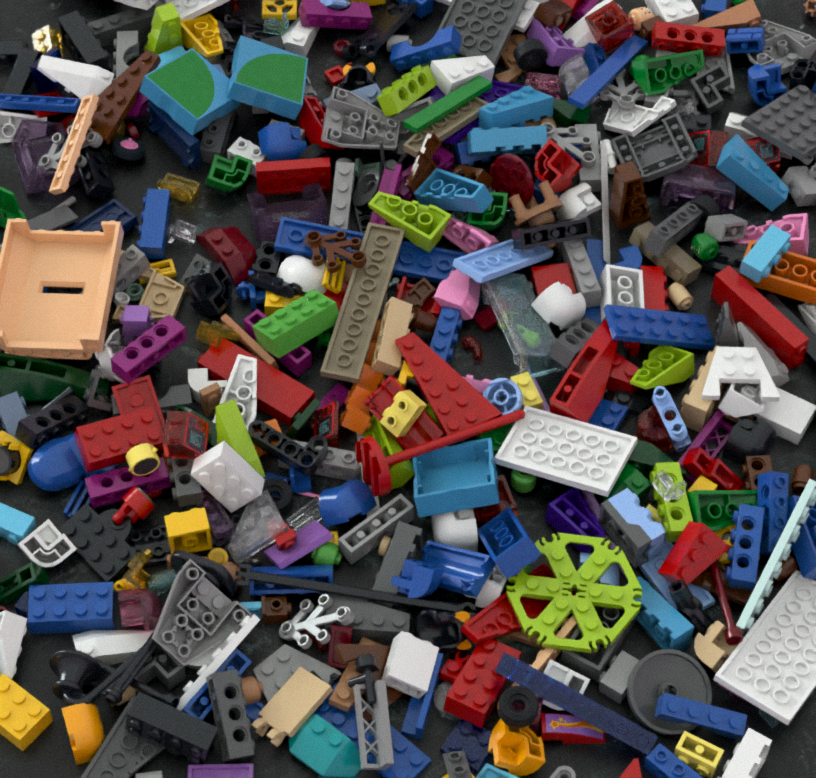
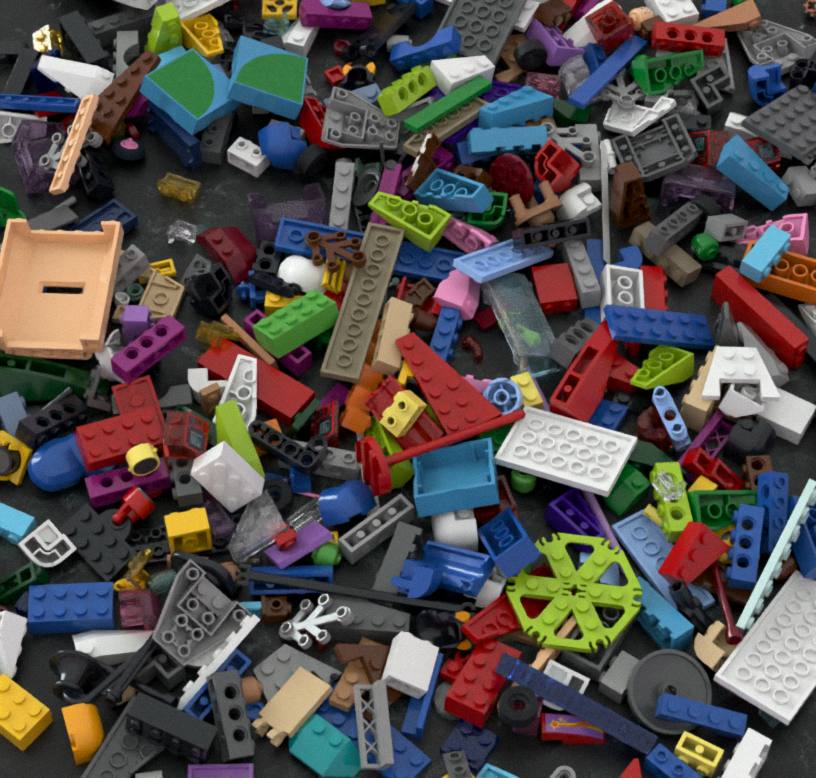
blue tile [63,480,91,518] -> none
blue brick [137,189,171,260] -> none
green brick [205,154,253,193] -> none
yellow tile [207,548,228,564] -> none
red gear [256,157,331,195] -> none
dark red tile [328,624,353,669] -> none
black piece [347,654,378,705] -> none
tan tile [378,536,392,557] -> none
light orange brick [488,719,545,777] -> none
white brick [531,281,586,330] -> none
piece [599,488,665,569] -> none
tan brick [667,282,694,310] -> none
blue brick [726,27,765,54] -> none
reddish brown brick [791,464,814,495] -> none

